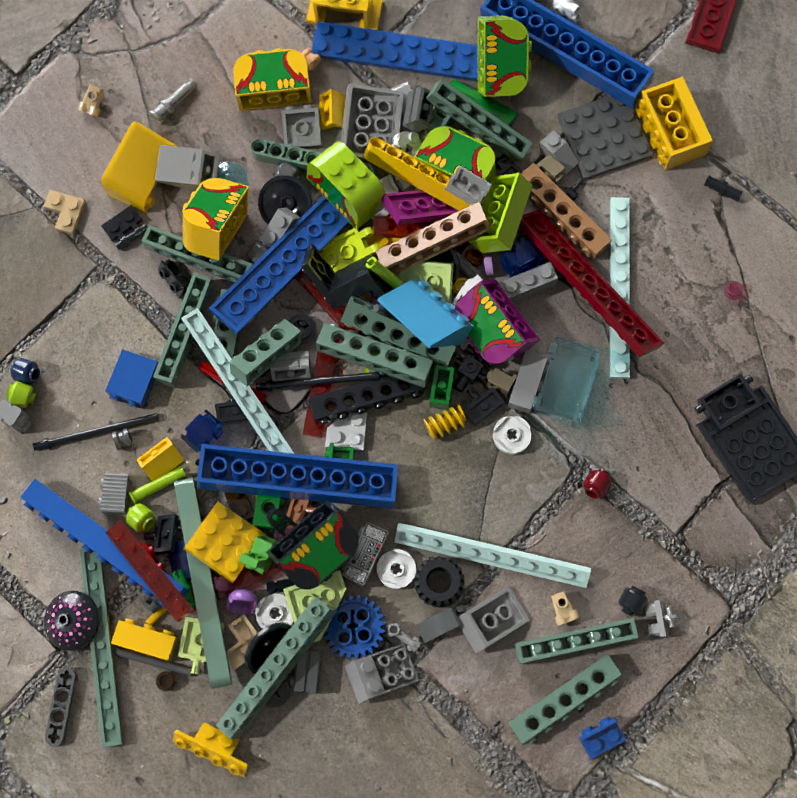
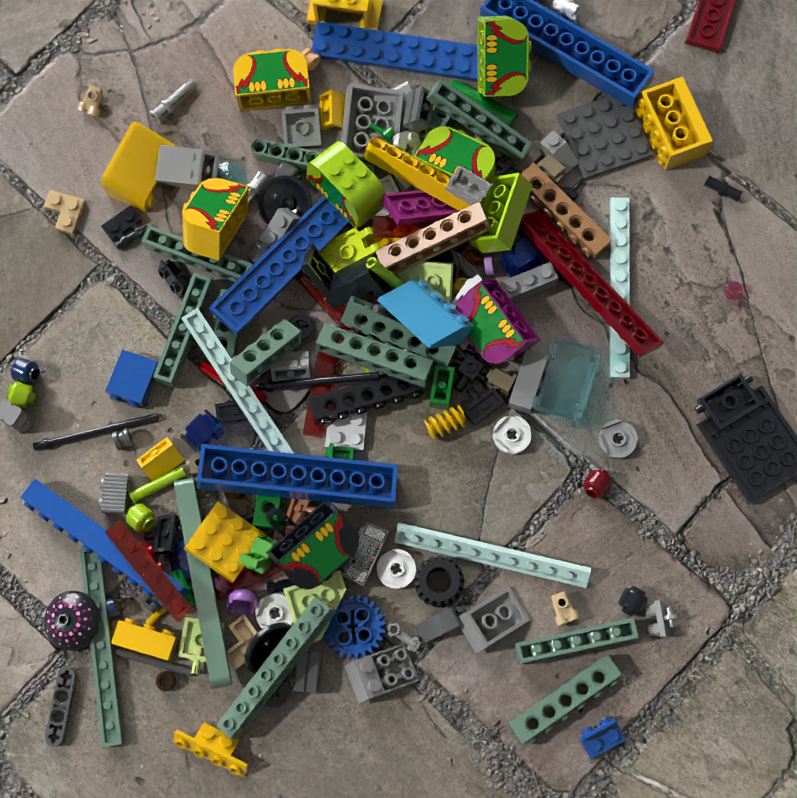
none -> dark blue tile [106,597,122,618]
none -> white axle [247,171,268,204]
none -> green hand [369,123,395,141]
none -> light grey plate [598,420,638,459]

